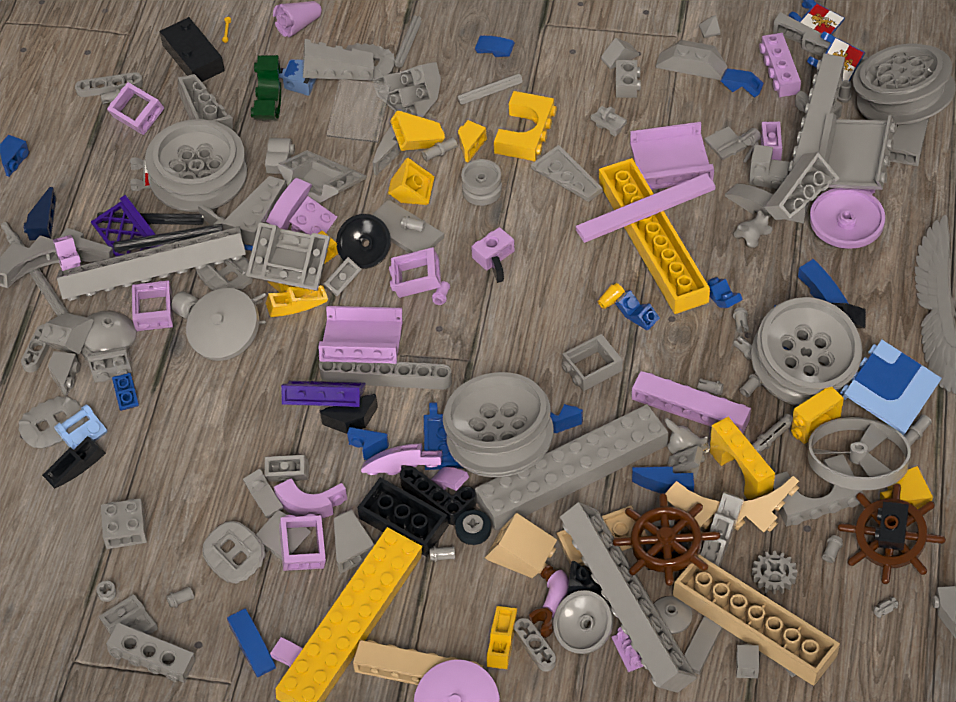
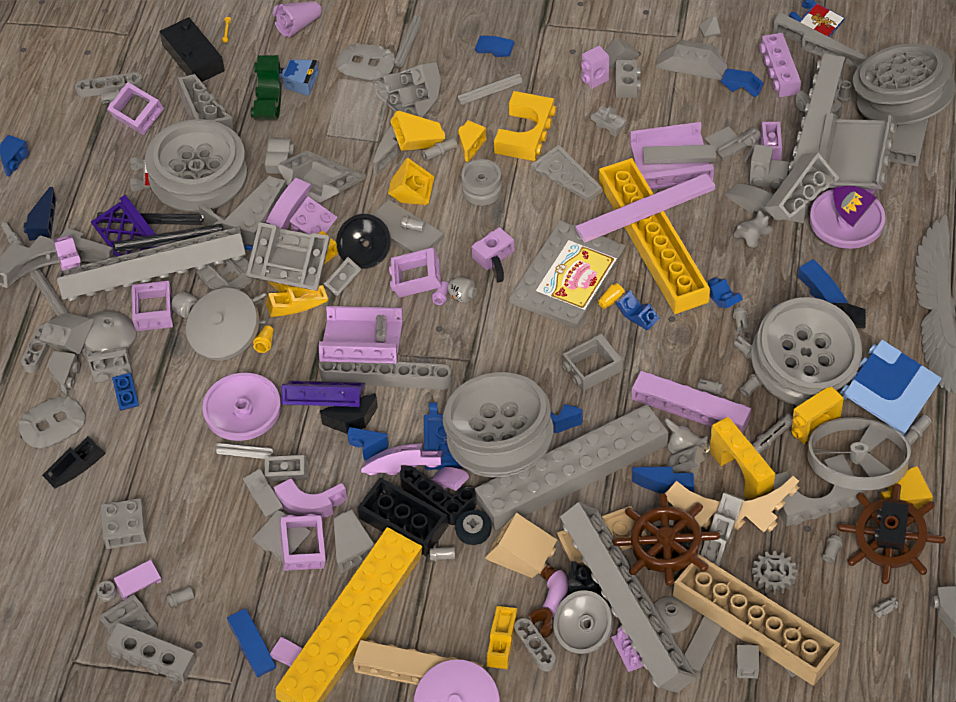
light blue plate [54,404,107,449] -> none
light grey piece [202,521,266,584] -> none
light grey wedge [303,39,374,80] -> none
flag [807,31,865,81] -> none
none -> lavender hinge [114,560,161,600]
none -> lavender dish [202,373,281,441]
none -> axle [216,443,274,459]
none -> yellow cone [253,326,274,353]
none -> light grey axle [375,315,386,343]
none -> light grey head [448,276,477,303]
none -> plate [509,221,626,329]
none -> lavender brick [581,45,609,89]
none -> light grey tile [643,145,716,164]
none -> dark purple shield [833,186,877,227]

